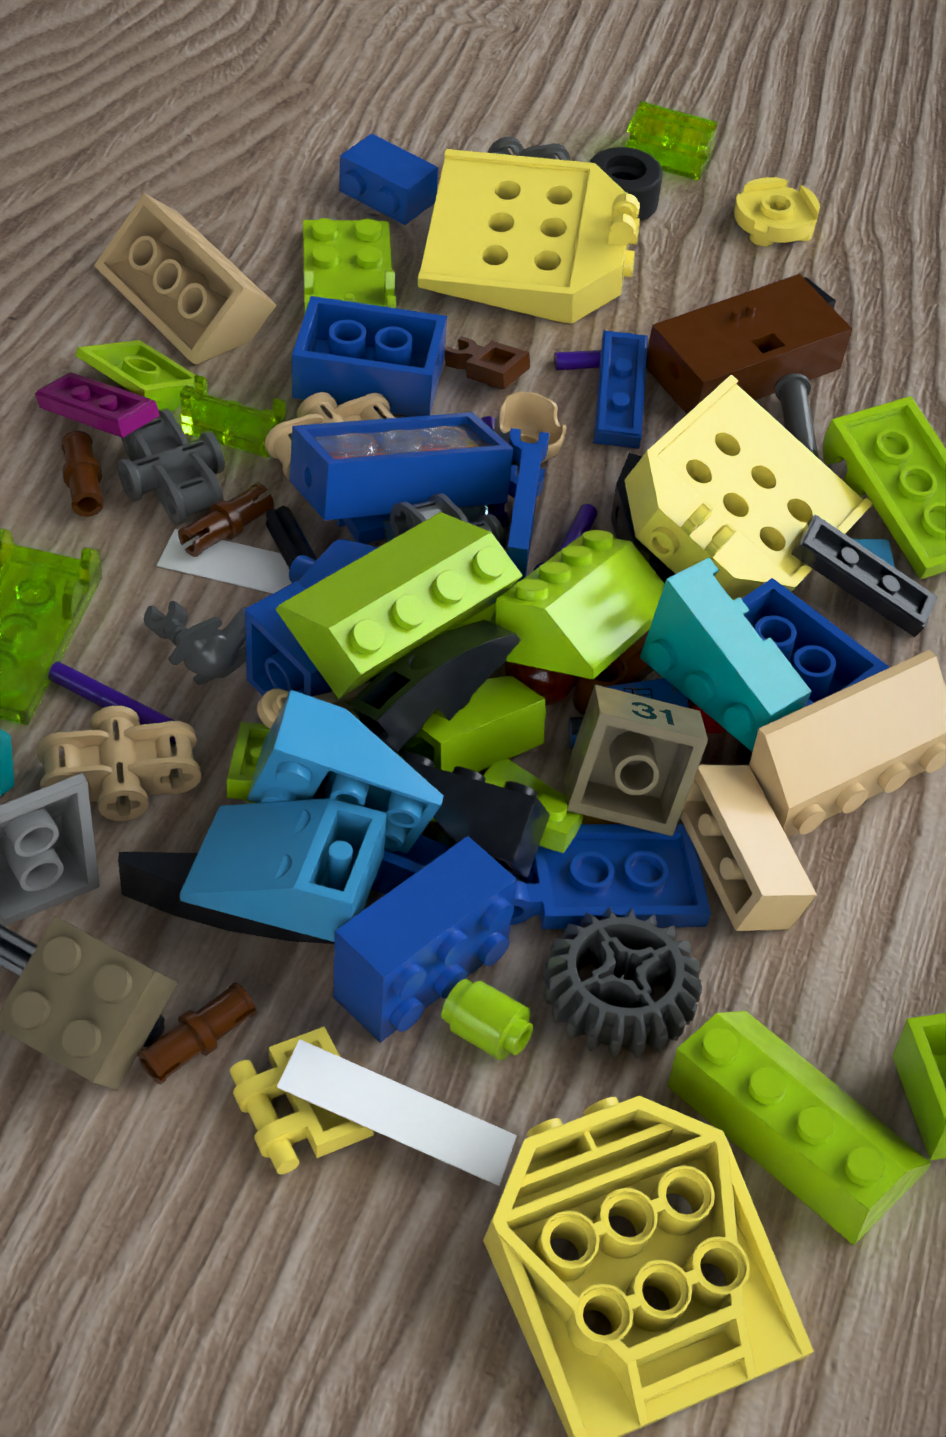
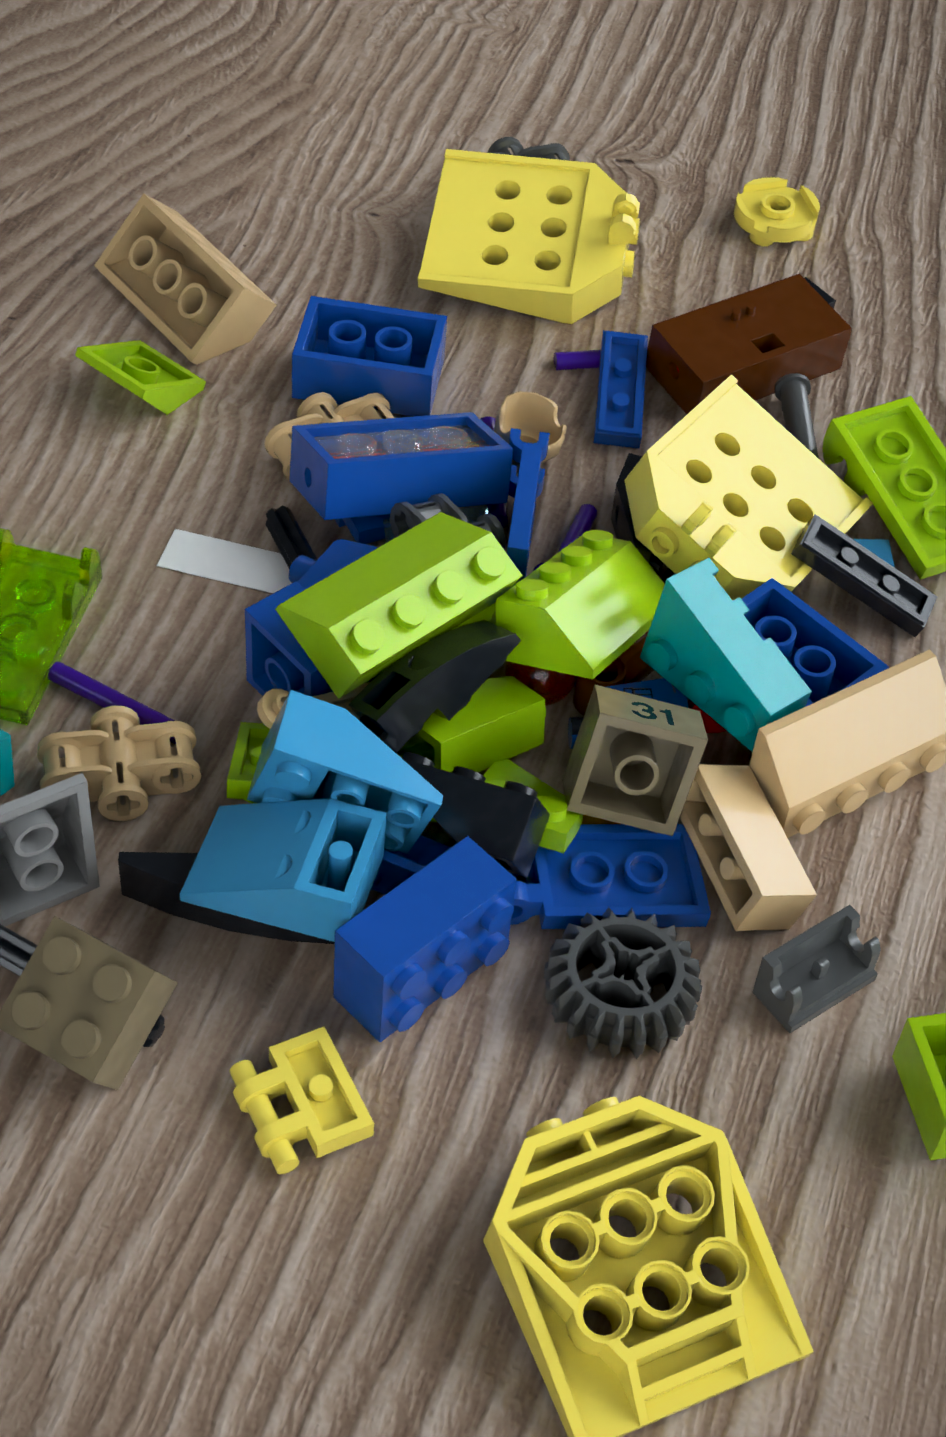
magenta tile [35,372,160,438] -> none
reddish brown pin [61,430,104,517] -> none
dark grey axle [118,409,225,525] -> none
reddish brown pin [137,982,257,1085] -> none
dark grey piece [144,601,247,685] -> none
reddish brown pin [178,483,274,557] -> none
clear neon green hinge [180,375,286,458] -> none
white sticker [277,1039,517,1186] -> none
lime hinge [303,218,396,315] -> none
blue brick [339,133,438,225] -> none
lime brick [441,979,533,1060] -> none
reddish brown plate [445,336,530,389] -> none
black tyre [590,147,663,221] -> none
clear neon green hinge [625,101,718,181] -> none
lime slope [667,1010,931,1245] -> none
none -> dark grey hinge [752,905,881,1033]

